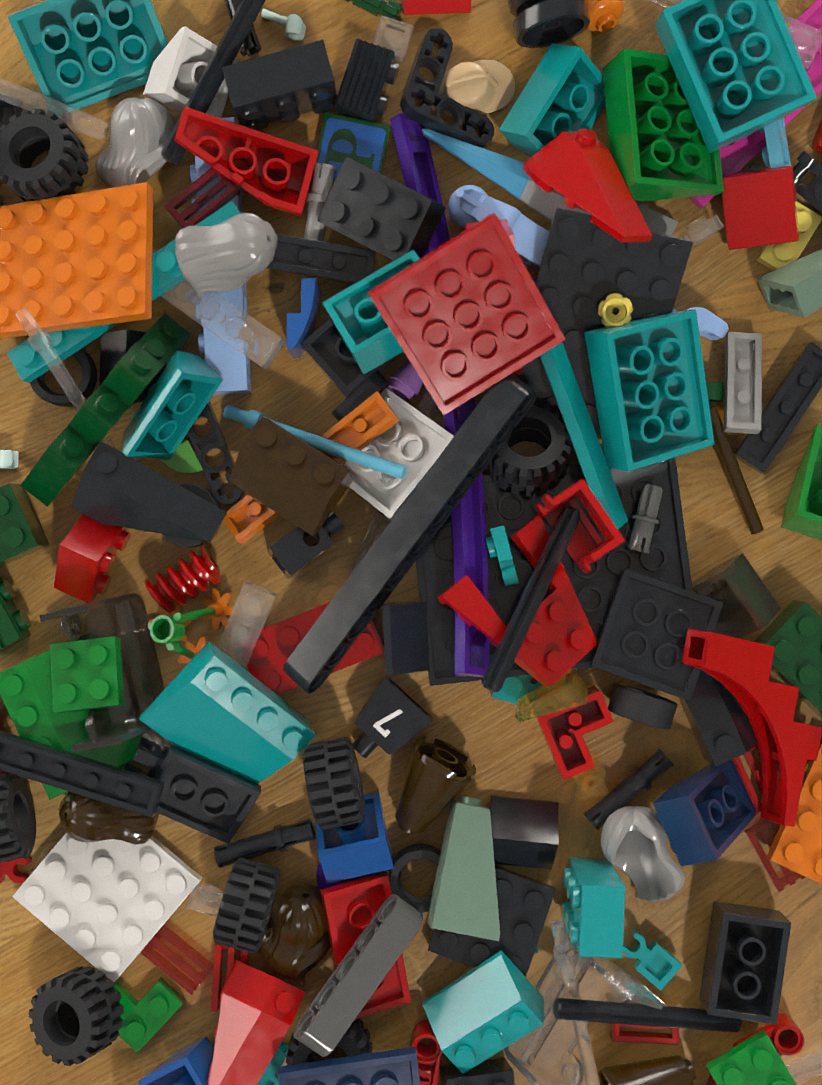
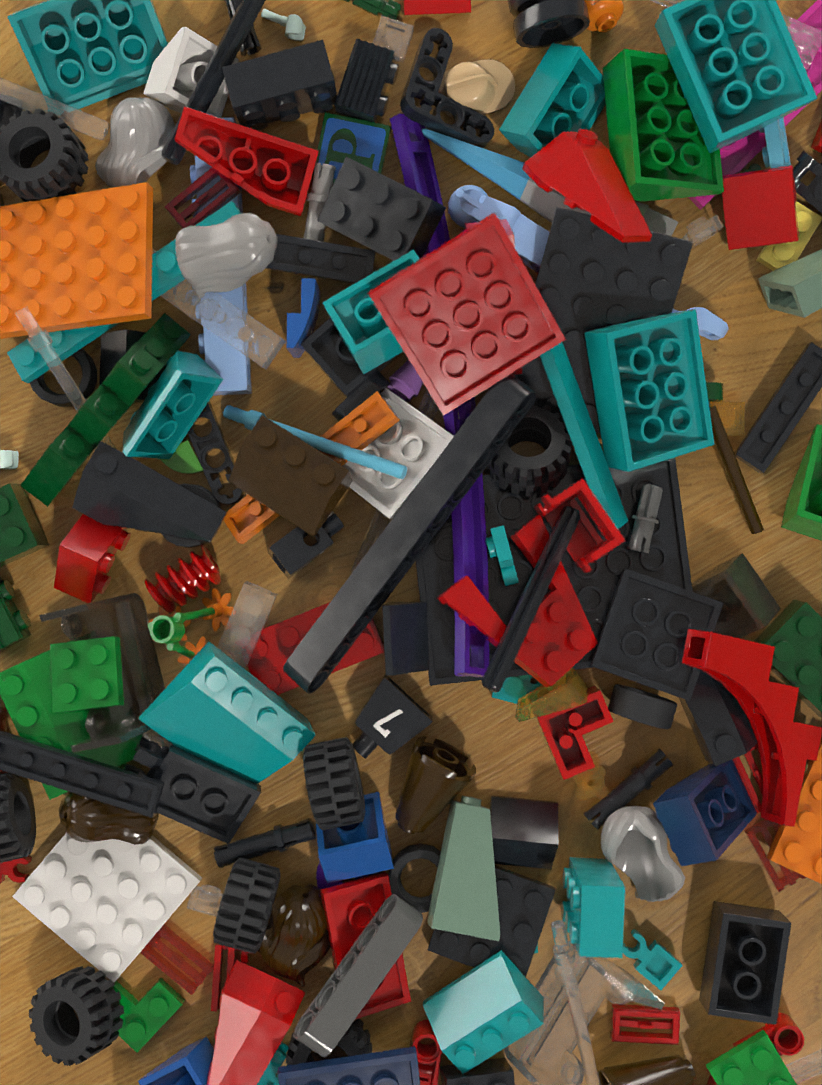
black axle [552,998,742,1033] -> none
light yellow plate [598,293,633,327] -> none
light grey plate [724,332,762,434] -> none

